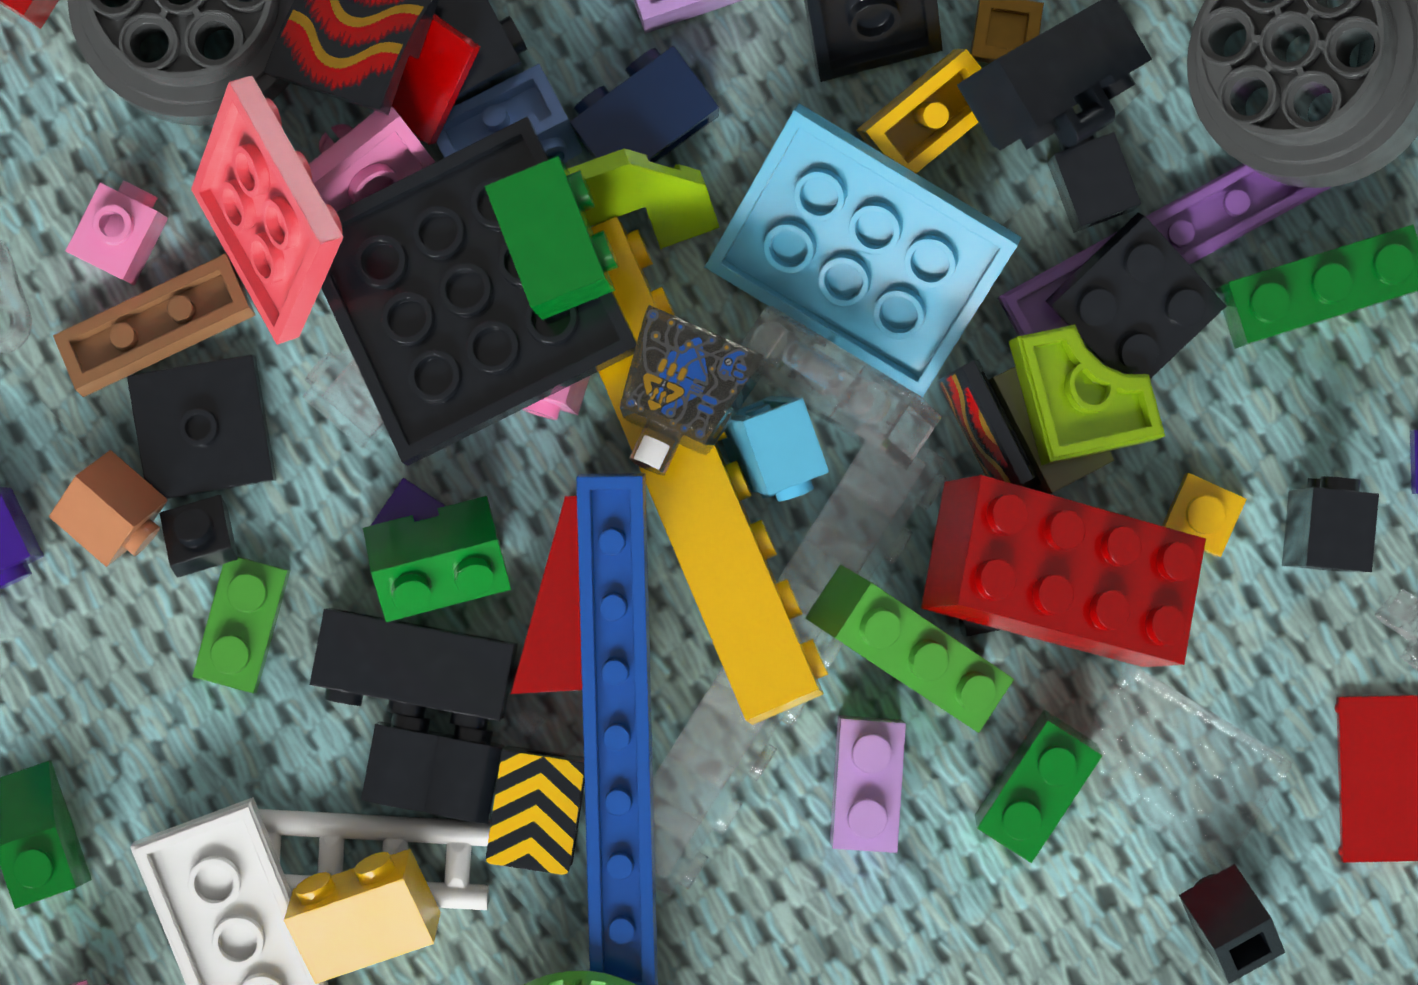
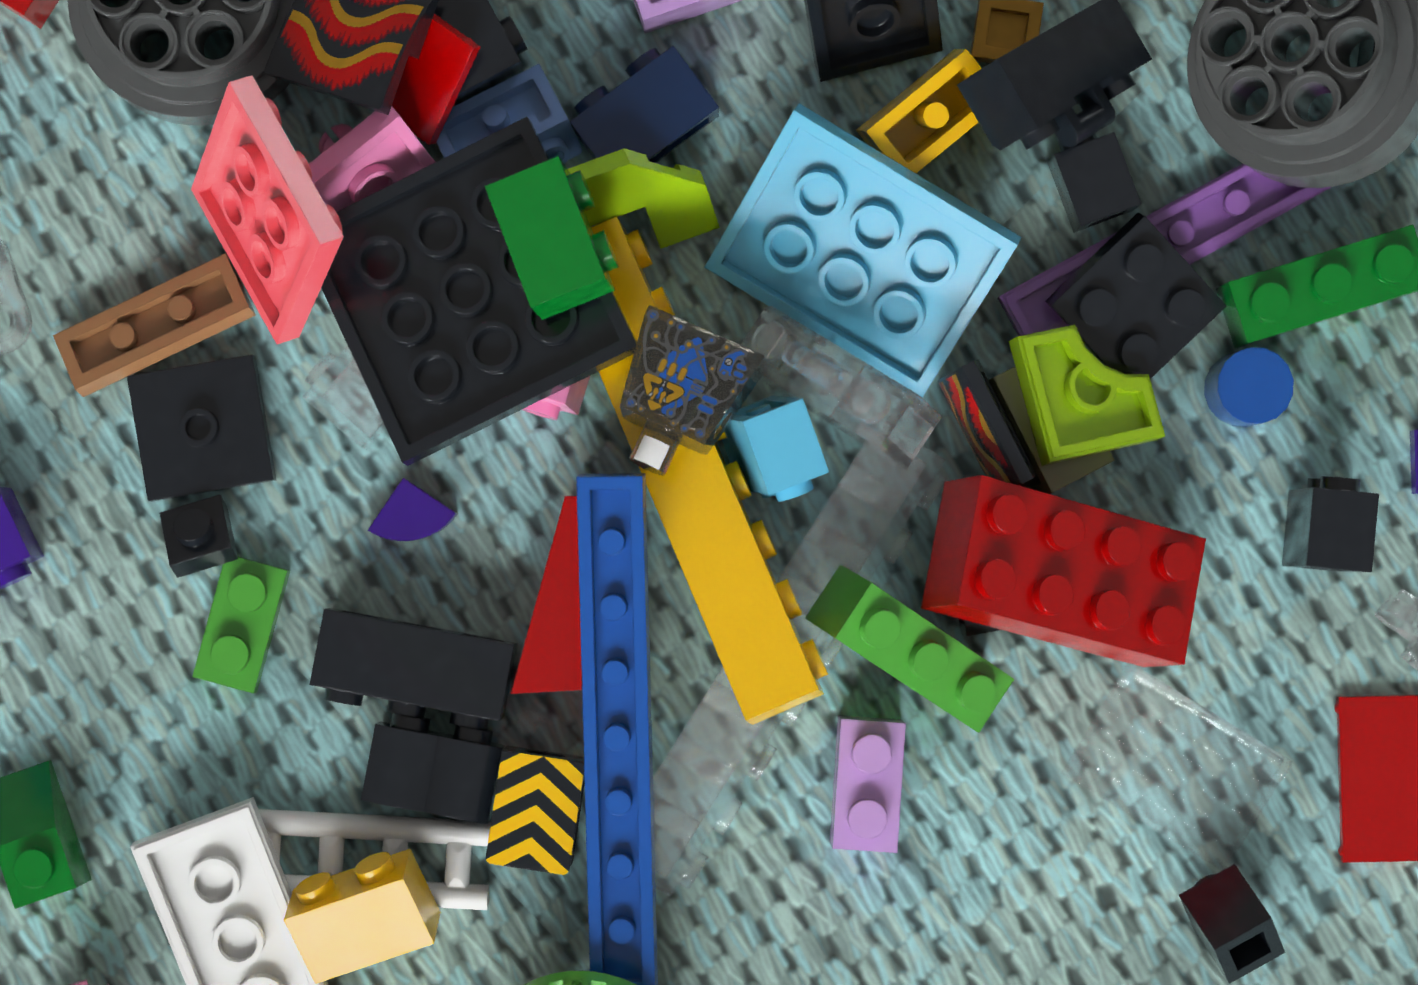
nougat brick [49,450,168,567] -> none
bright pink brick [65,180,168,286] -> none
green brick [363,496,511,622] -> none
green brick [975,710,1103,863] -> none
yellow plate [1162,473,1247,557] -> none
none -> blue piece [1204,347,1294,427]

